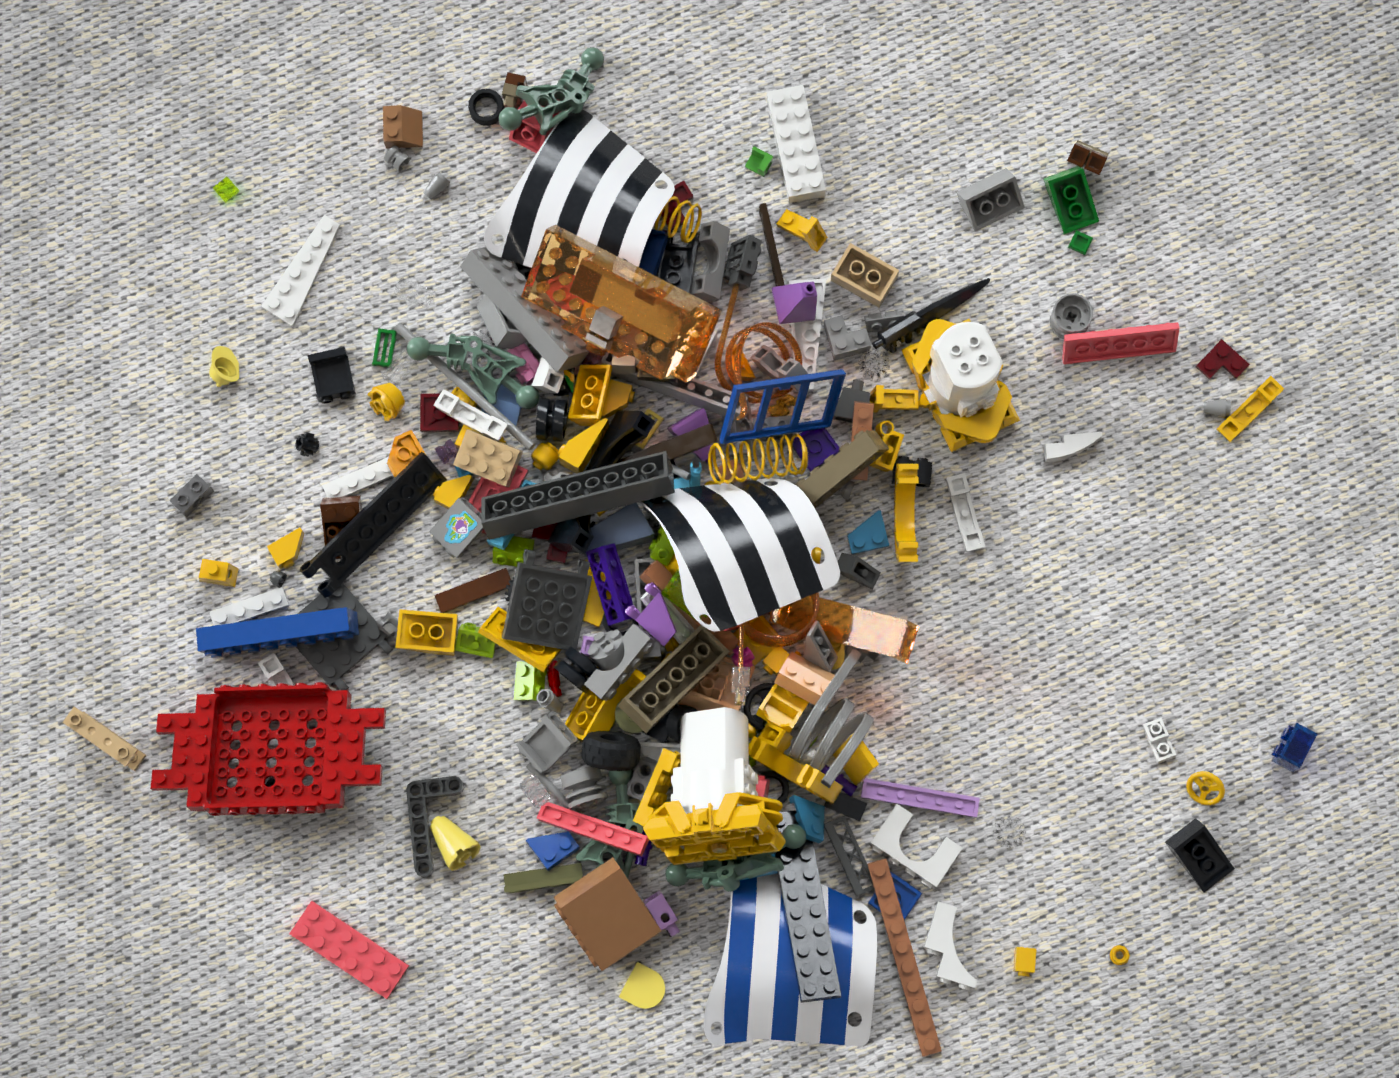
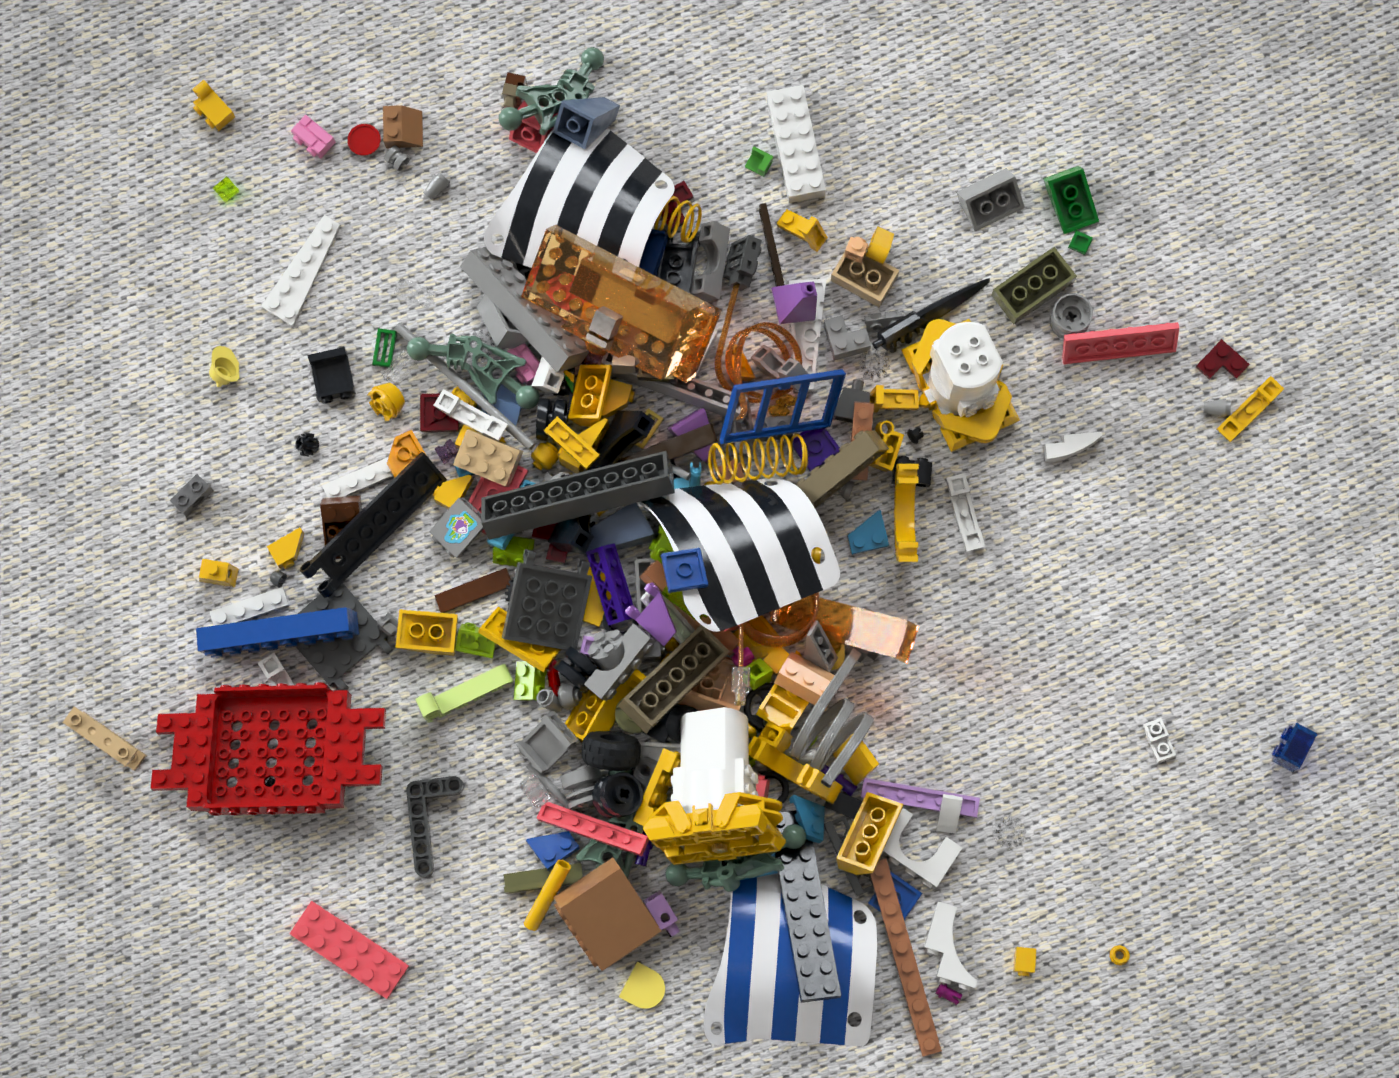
light yellow cone [430,816,481,871] -> none
black tyre [468,89,504,126] -> none
dark grey slope [838,553,881,590] -> none
reddish brown hips [1067,140,1109,175] -> none
black slope [1165,818,1235,893] -> none
yellow piece [1186,771,1225,805] -> none
none -> yellow hinge [192,80,235,131]
none -> bright pink brick [291,115,336,159]
none -> red piece [347,124,381,156]
none -> yellowish green beam [415,664,514,723]
none -> yellow piece [524,860,571,931]
none -> yellow plate [544,417,600,470]
none -> sand blue slope [553,97,620,149]
none -> light grey cone [558,684,582,710]
none -> black wheel [592,772,643,818]
none -> blue tile [661,548,708,593]
none -> lime brick [741,658,773,690]
none -> yellow slope [836,792,904,875]
none -> light nougat brick [844,237,869,264]
none -> yellow beam [866,226,894,264]
none -> black piece [907,427,924,444]
none -> magenta pin [935,983,962,1005]
none -> white slope [936,794,963,834]
none -> olive brick [991,247,1077,325]

